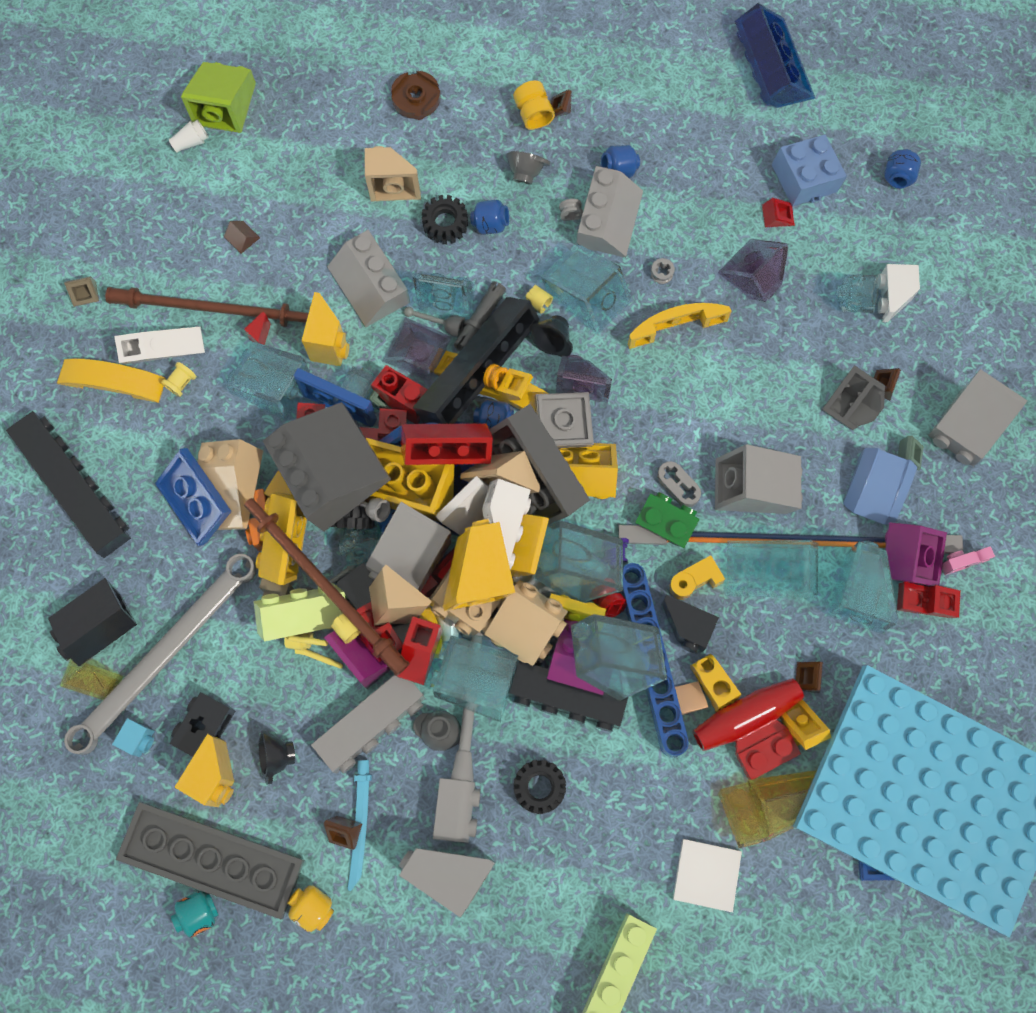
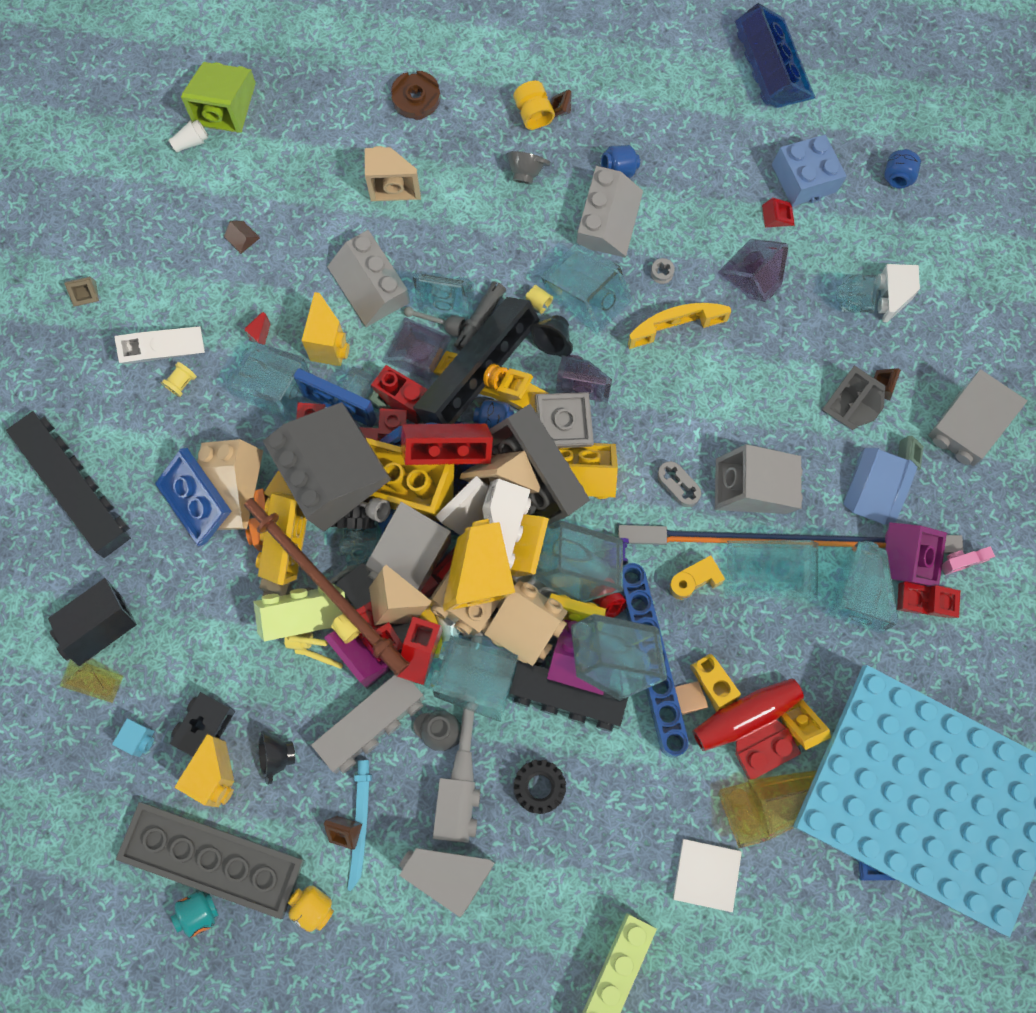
yellow slope [57,359,166,403] -> none
light grey piece [64,553,257,755] -> none
copper bar [105,287,309,327] -> none
black tyre [421,195,468,244] -> none
blue head [470,200,510,235] -> none
light grey bush [559,199,583,221] -> none
green bracket [635,492,700,548] -> none
black slope [661,594,719,654] -> none
reddish brown slope [796,661,823,694] -> none

